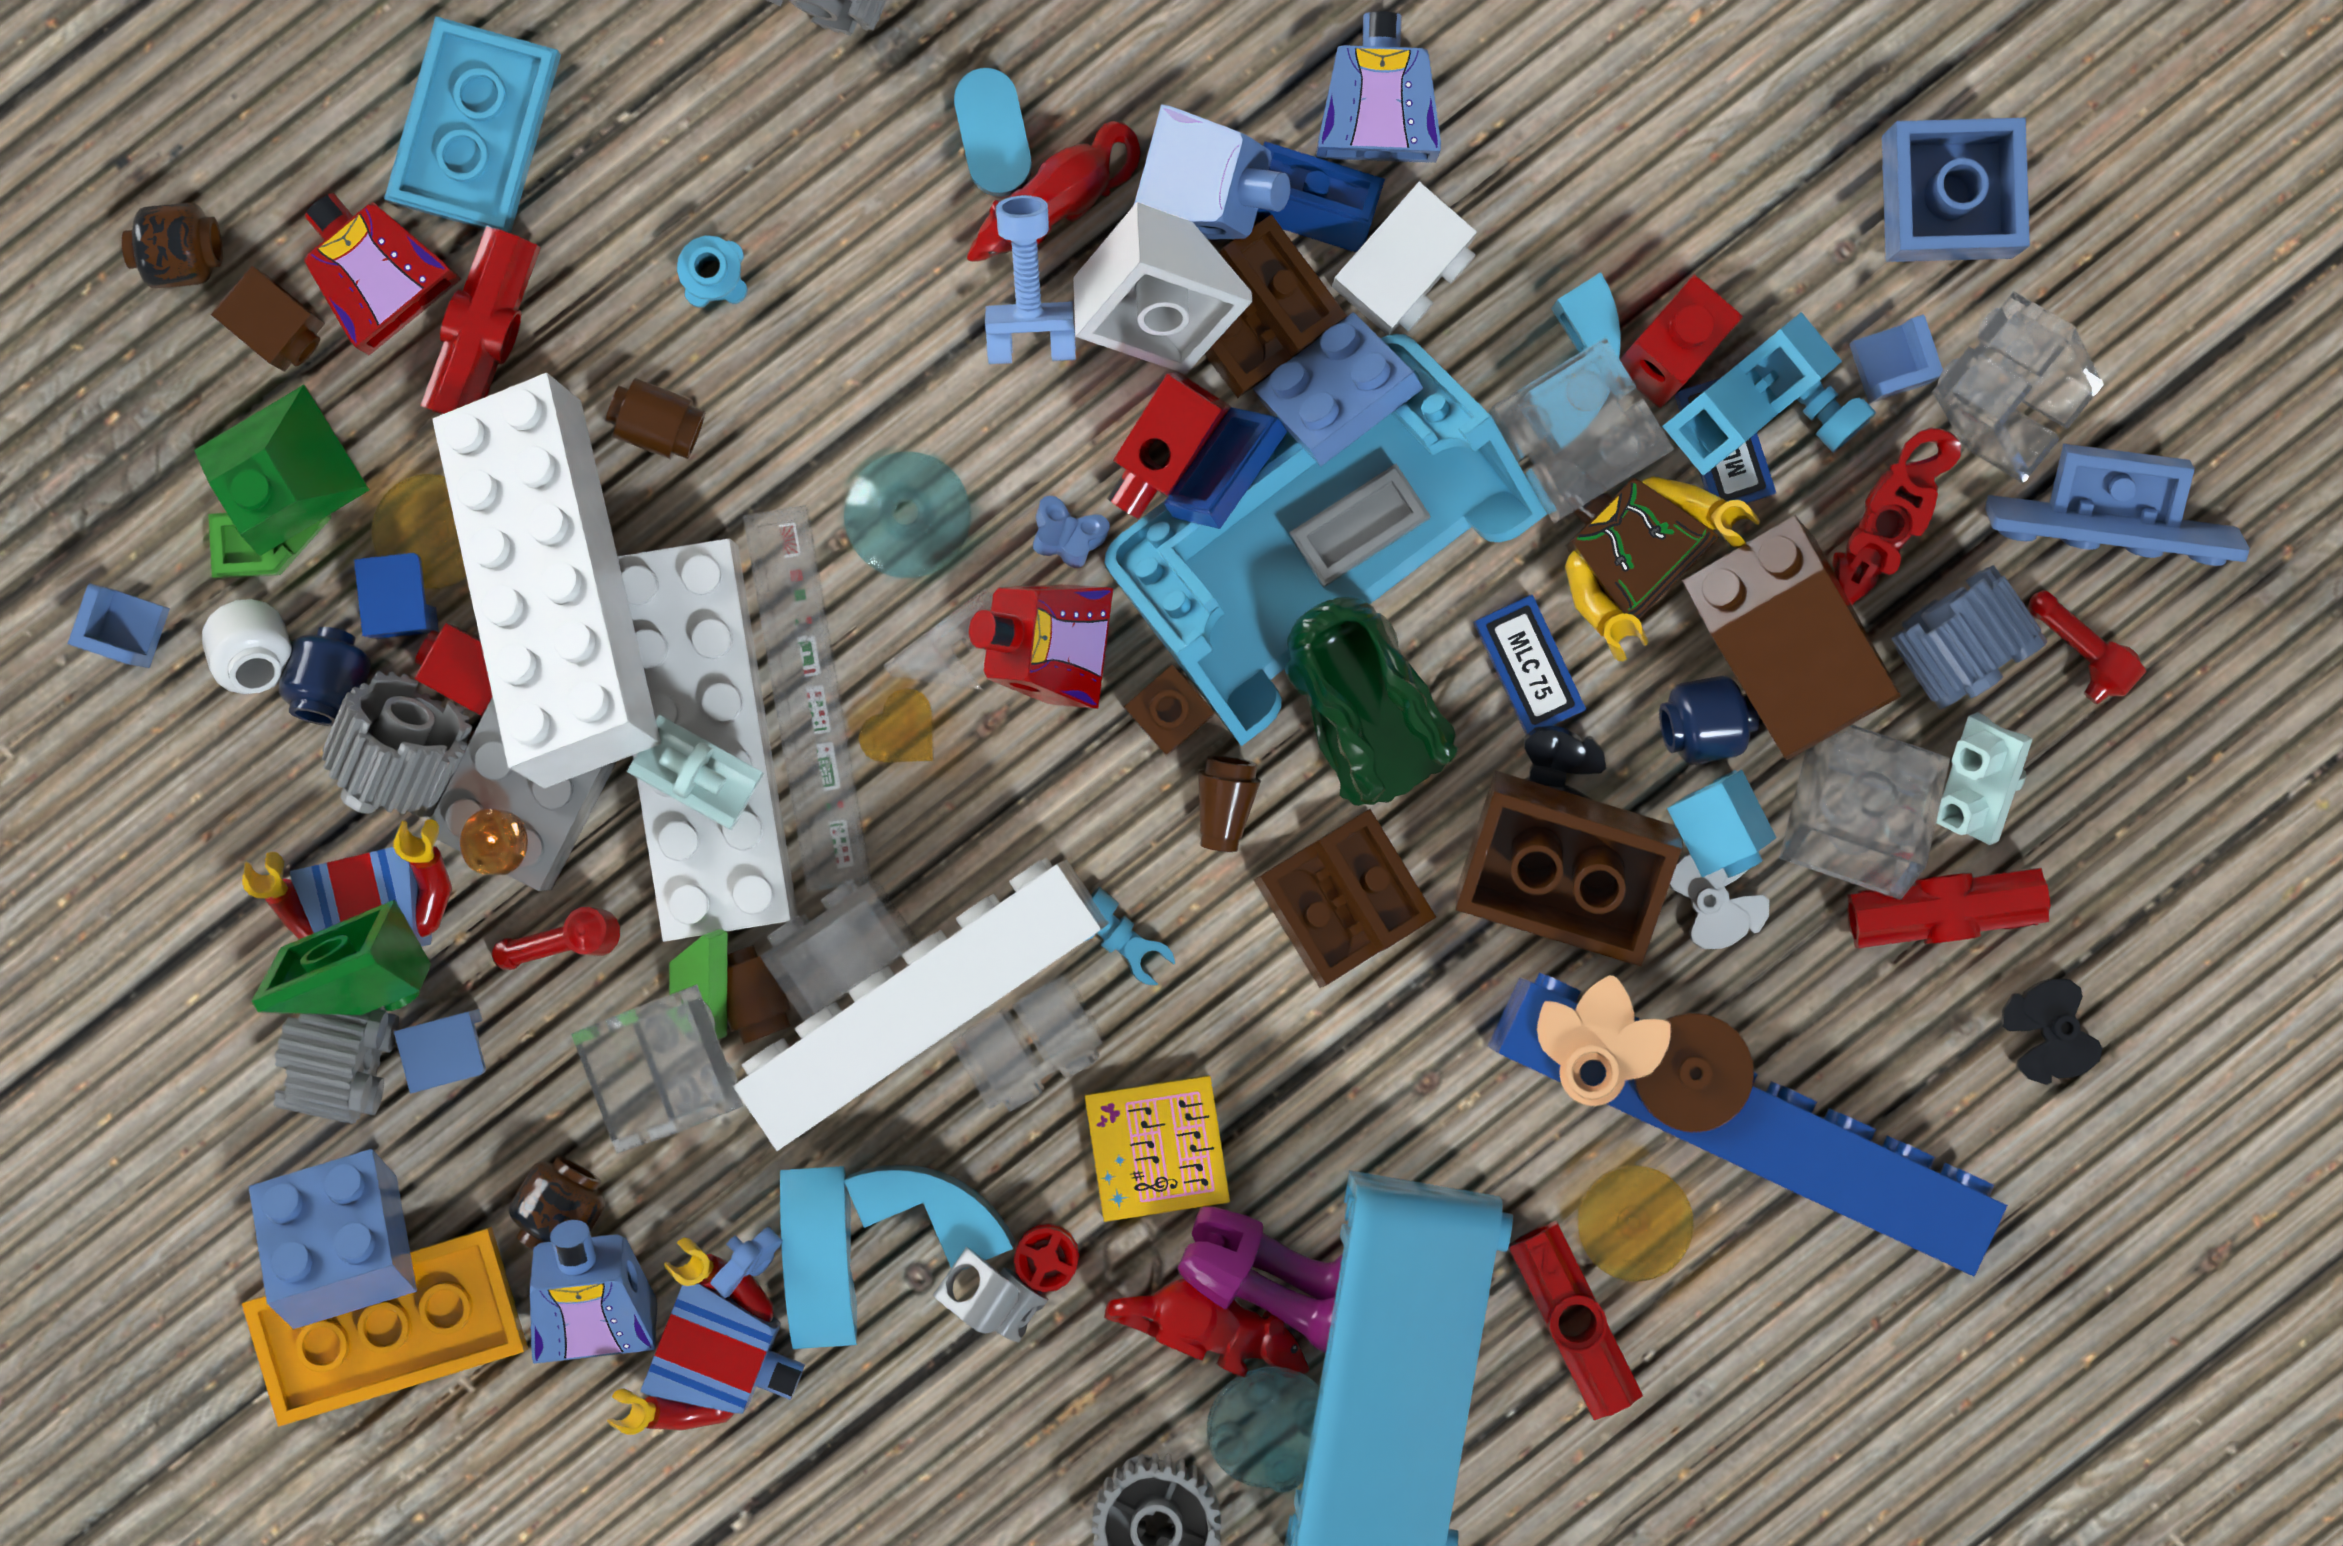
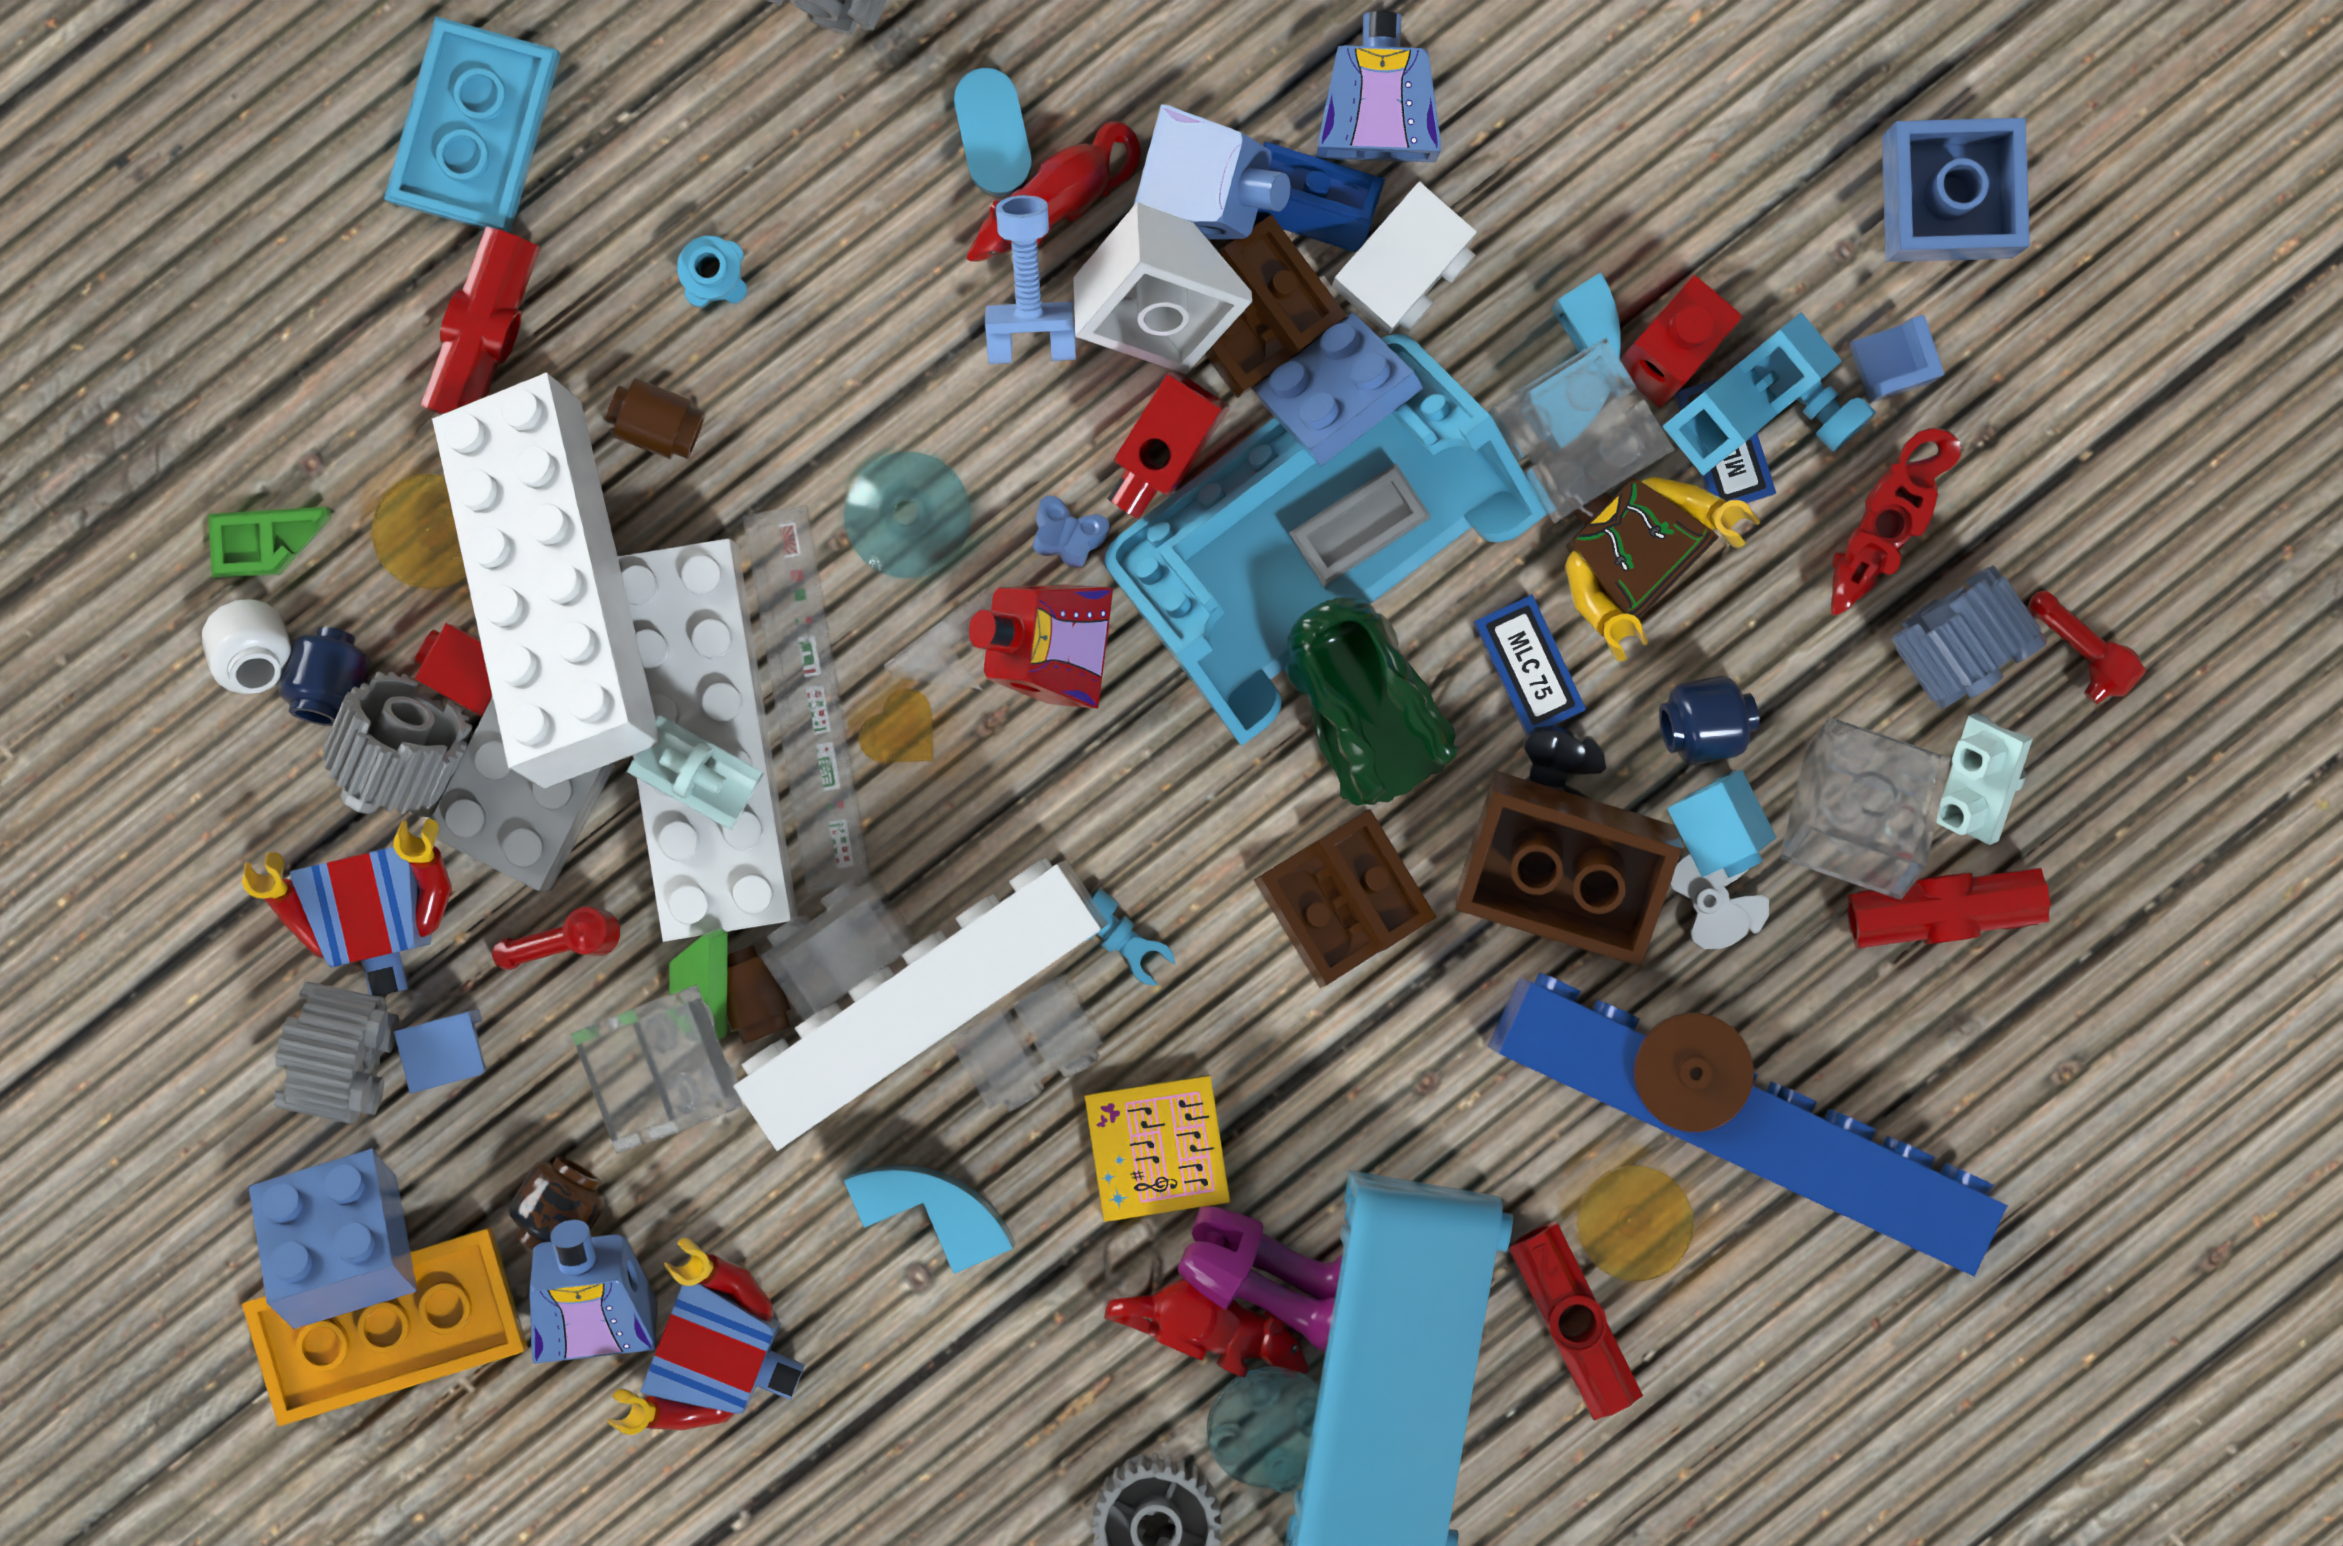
medium blue panel [67,583,170,668] -> none
reddish brown head [122,203,223,289] -> none
green slope [194,385,370,556] -> none
reddish brown brick [211,266,325,372] -> none
green slope [252,899,431,1015] -> none
torso [304,193,462,356] -> none
blue panel [354,553,439,640] -> none
clear orange tile [460,809,528,875] -> none
medium blue piece [710,1227,783,1298] -> none
medium azure brick [780,1166,857,1349] -> none
light grey leg [933,1247,1049,1343] -> none
red wheel [1014,1223,1079,1292] -> none
reddish brown brick [1124,664,1215,757] -> none
blue tile [1164,407,1288,529] -> none
reddish brown cone [1198,755,1261,852] -> none
light nougat plate [1537,975,1671,1106] -> none
reddish brown slope [1682,515,1901,761] -> none
clear piece [1932,291,2103,484] -> none
medium blue bracket [1985,444,2250,566] -> none
black piece [2002,979,2103,1085] -> none

